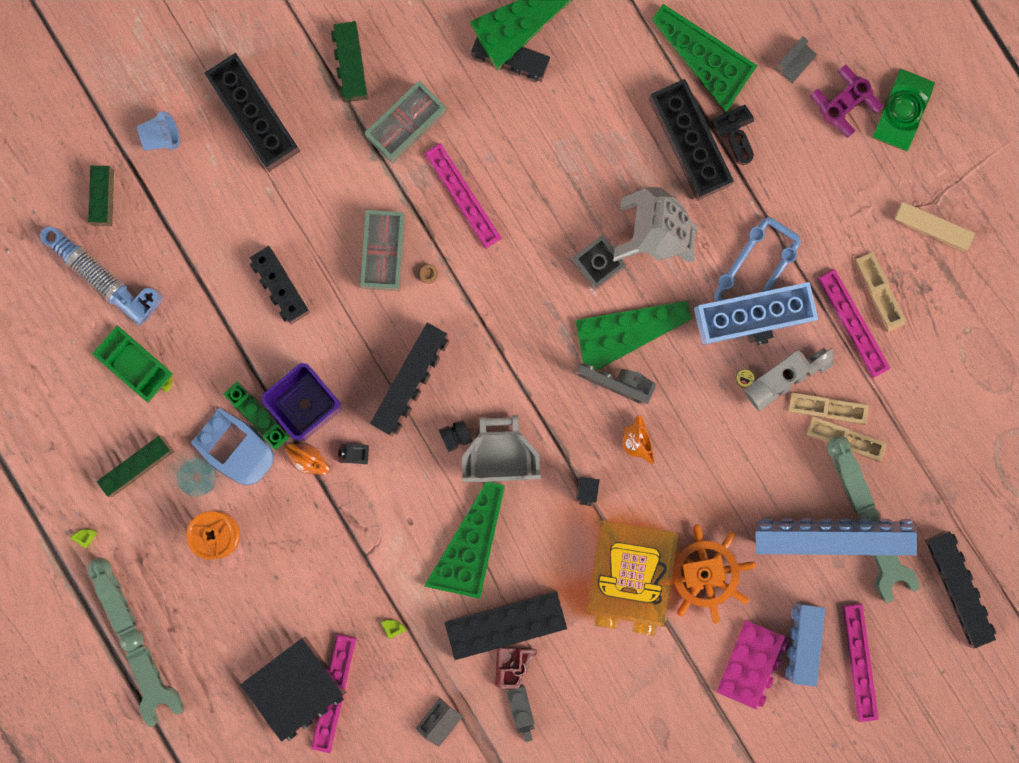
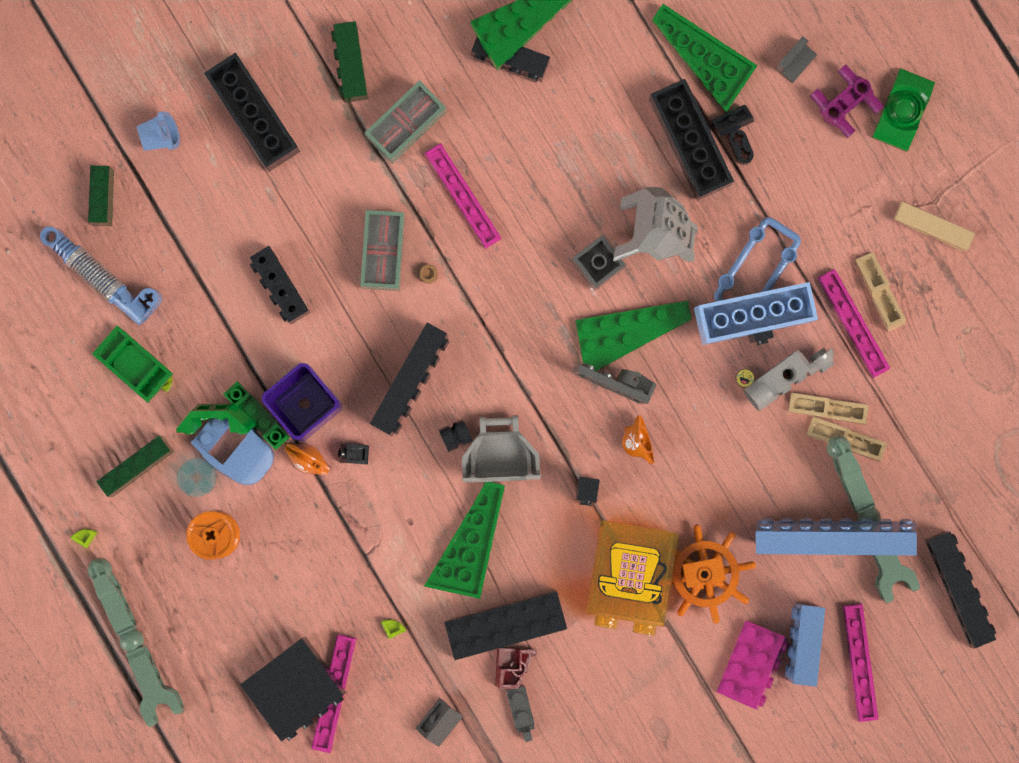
none -> green slope [176,404,255,435]

